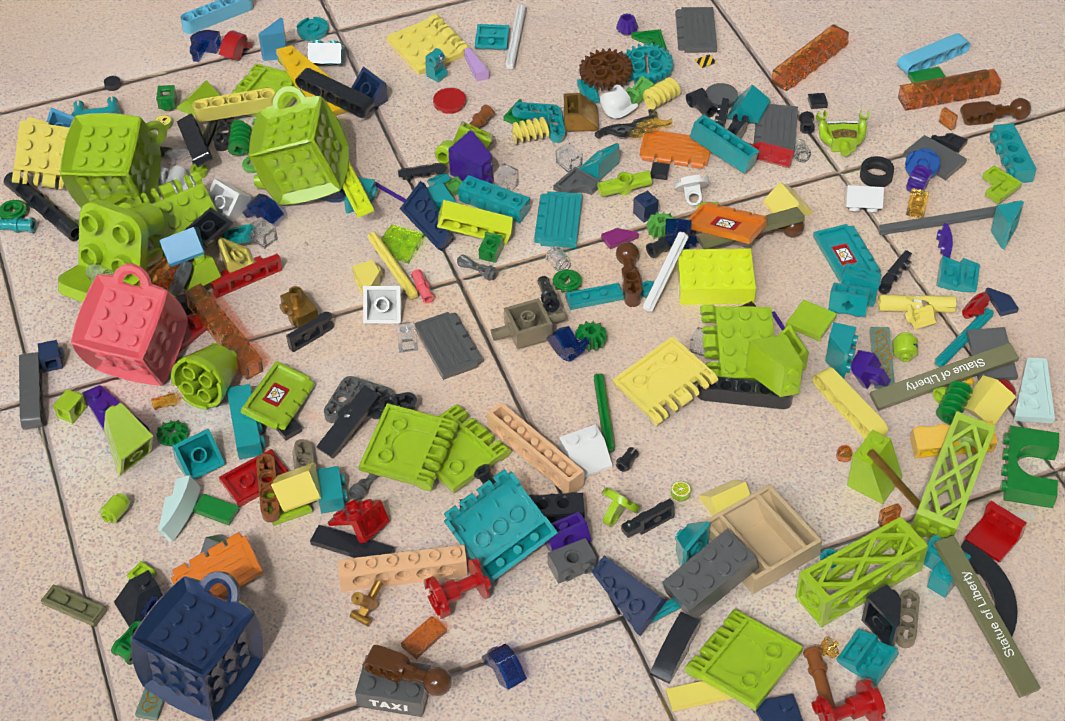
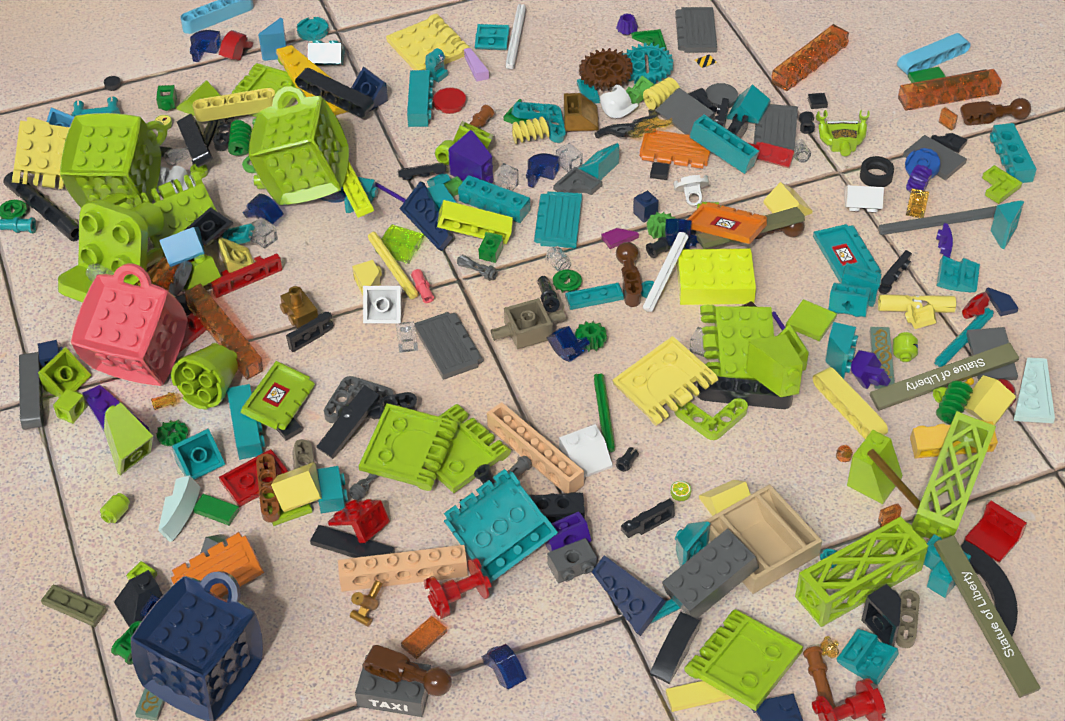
white slope [208,179,252,222] -> none
lime piece [597,170,652,197] -> none
lime tile [601,487,640,527] -> none
green arch [1000,425,1059,508] -> none
none -> lime slope [38,347,91,398]
none -> teal brick [407,70,434,127]
none -> dark grey pin [507,456,532,479]
none -> clear blue brick [526,153,560,188]
none -> dark grey tile [656,88,715,135]
none -> lime beam [674,398,748,440]

